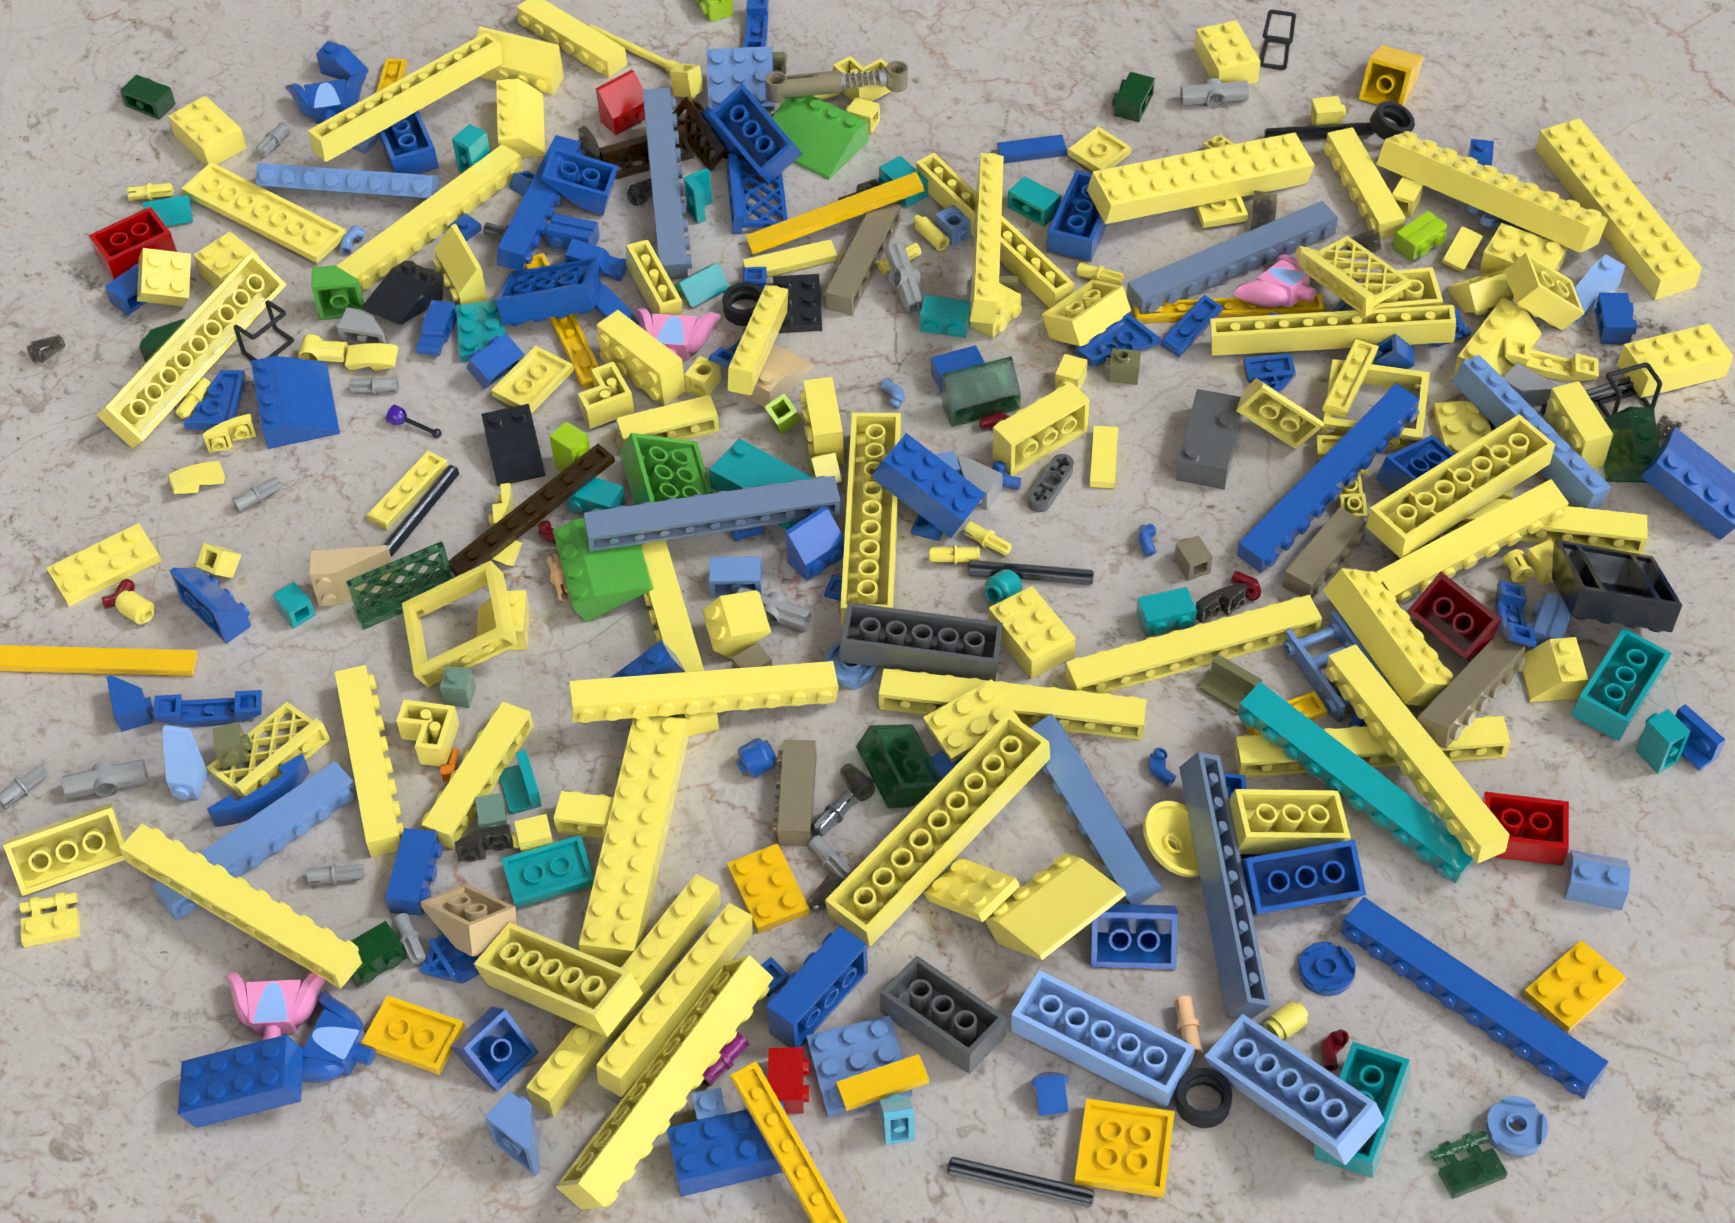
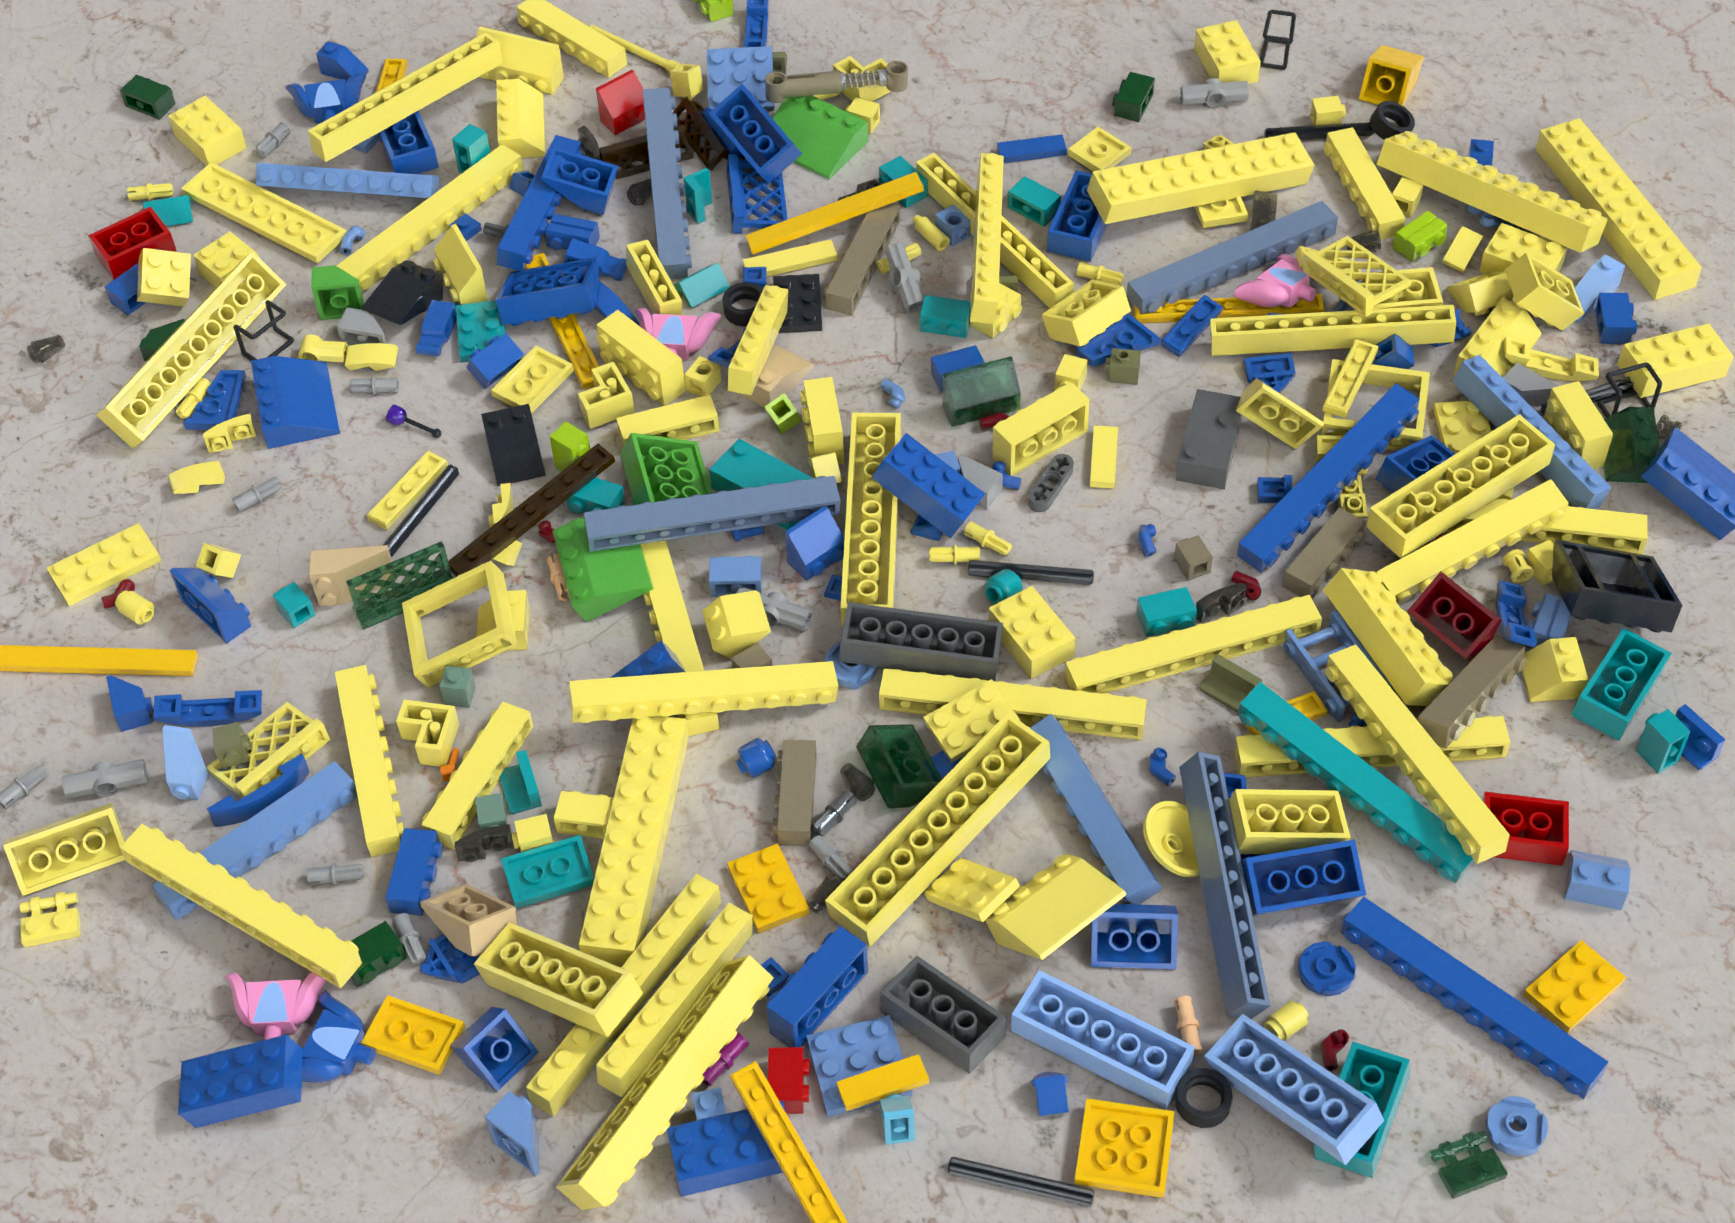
none -> blue tile [1257,475,1292,503]

